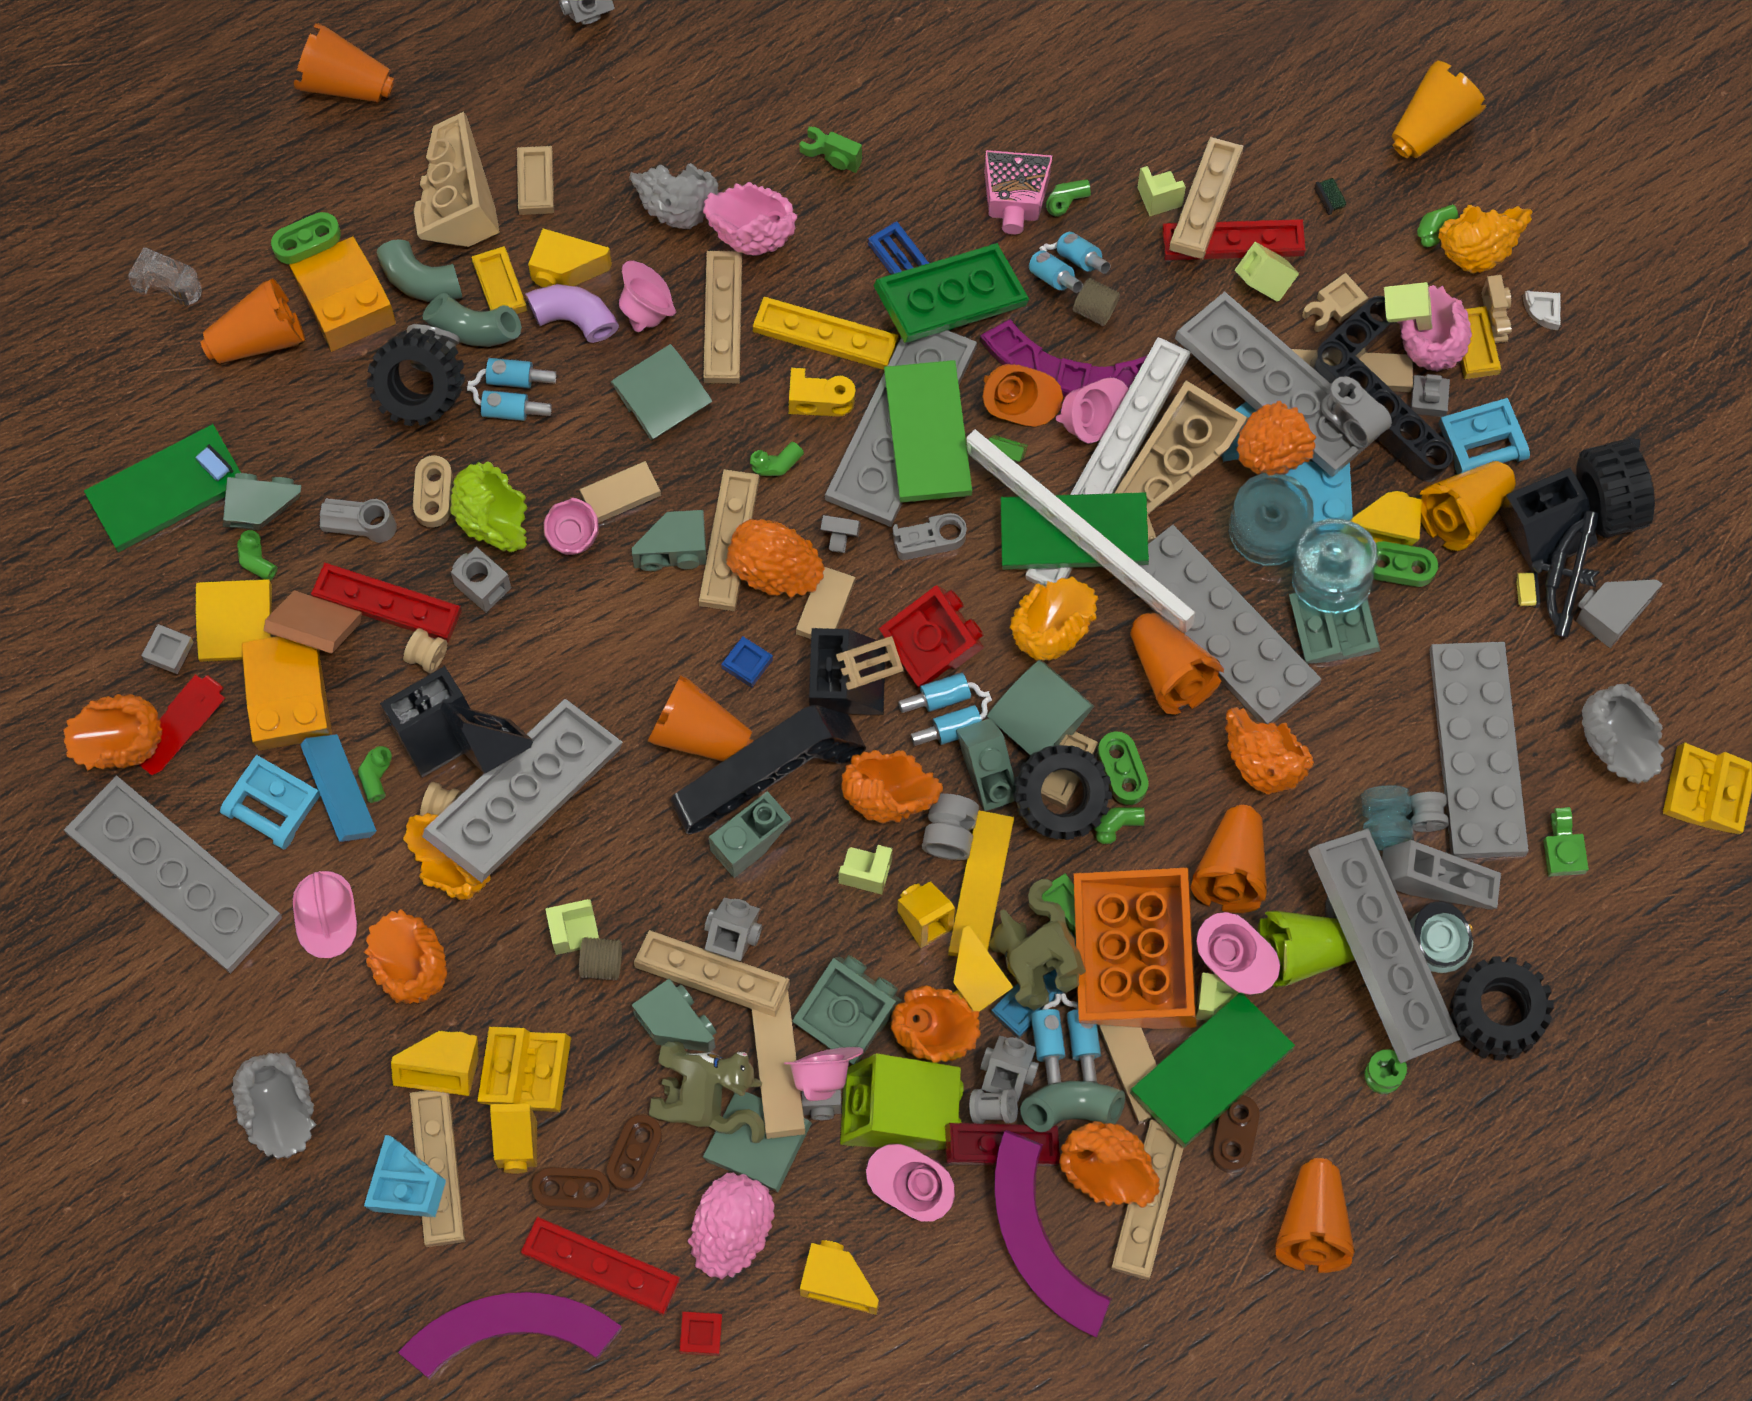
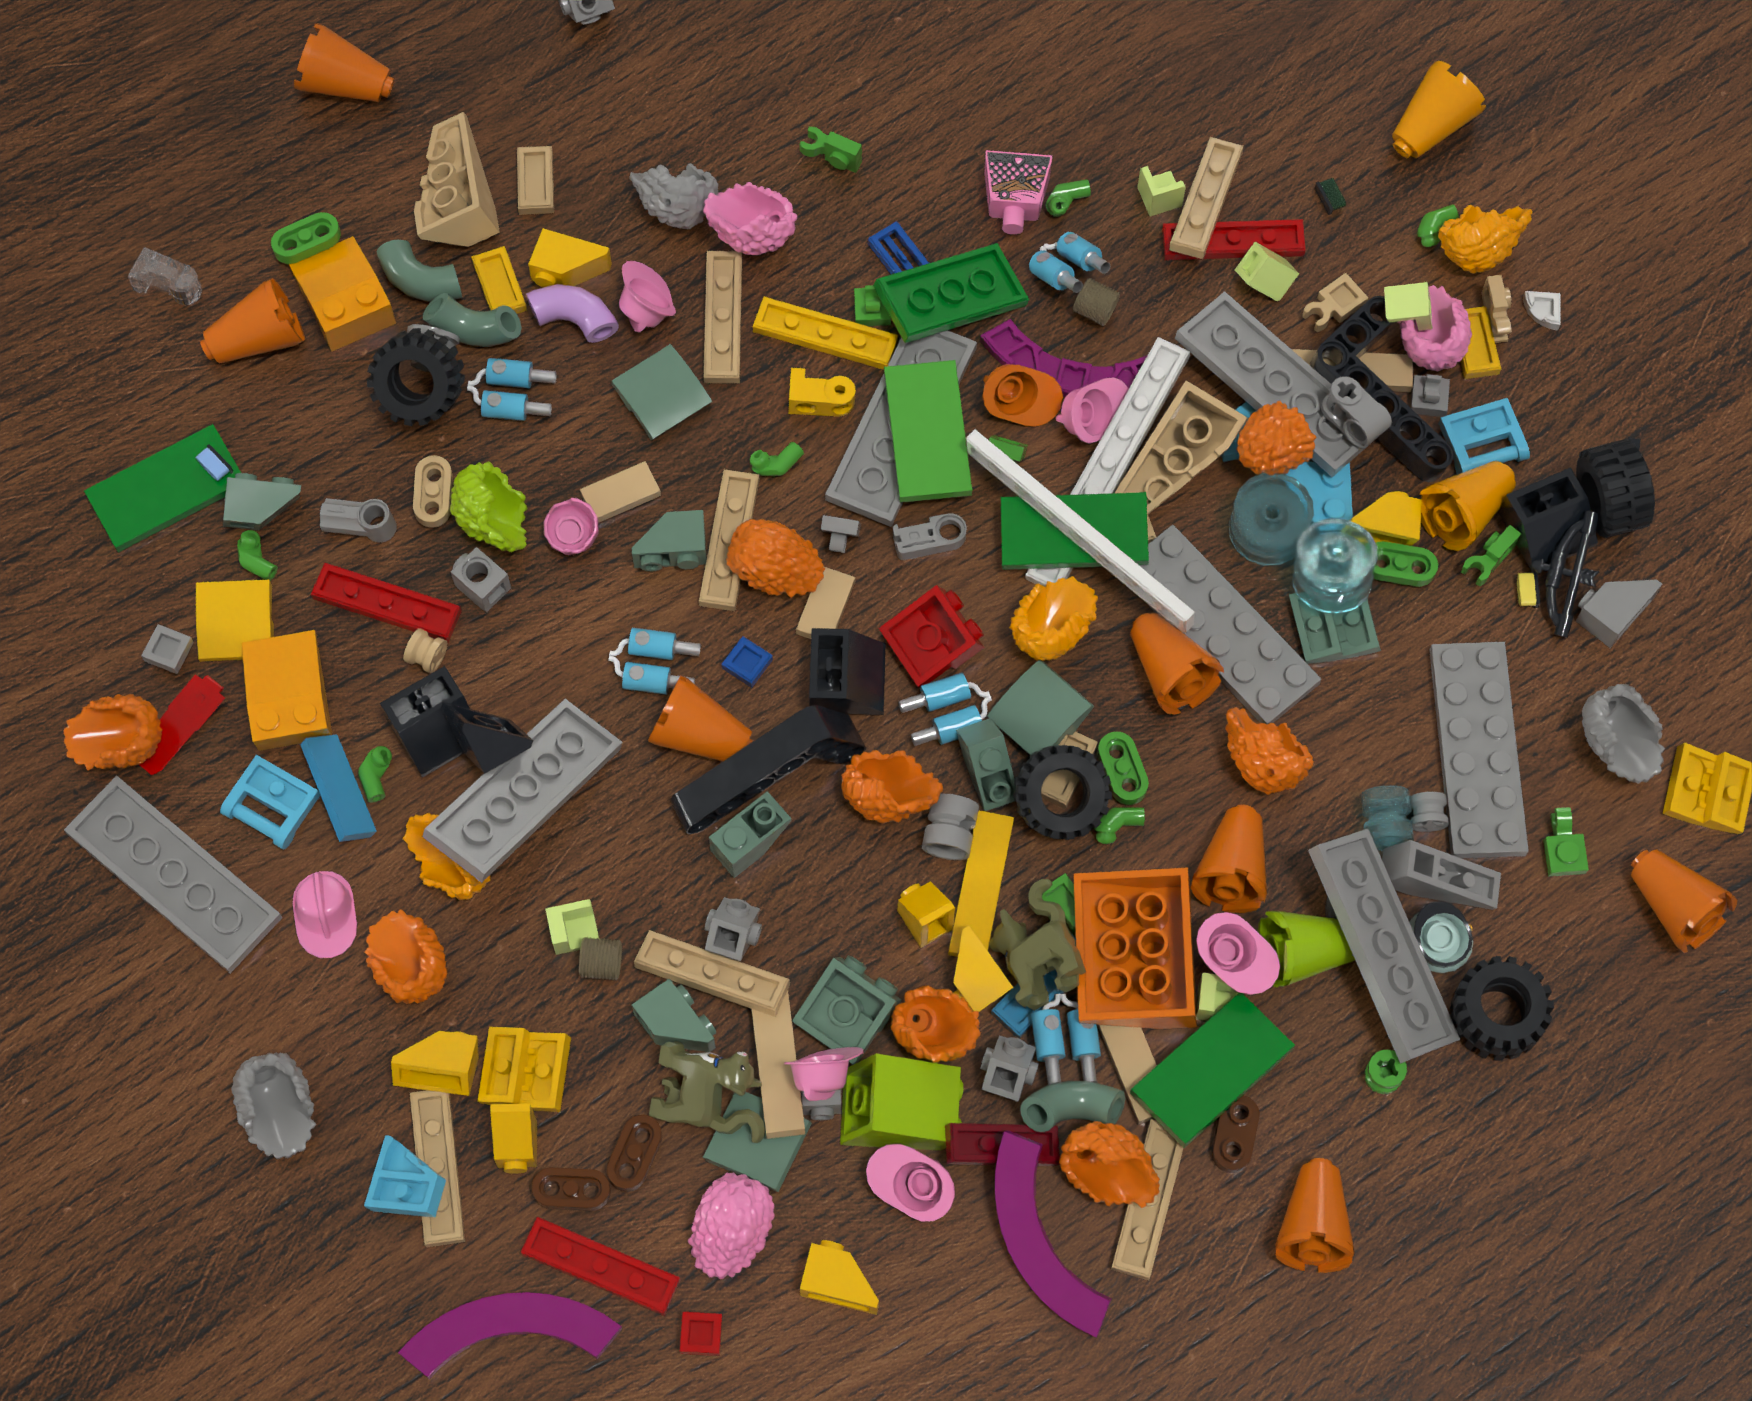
nougat tile [264,590,362,653] -> none
tan wheel [420,782,462,816] -> none
tan tile [836,636,903,690] -> none
yellowish green panel [839,845,892,895] -> none
light grey bush [969,1089,1018,1124] -> none
none -> medium azure piece [609,627,701,695]
none -> bright green tile [854,285,891,326]
none -> bright green plate [1461,525,1521,586]
none -> orange cone [1631,849,1738,953]

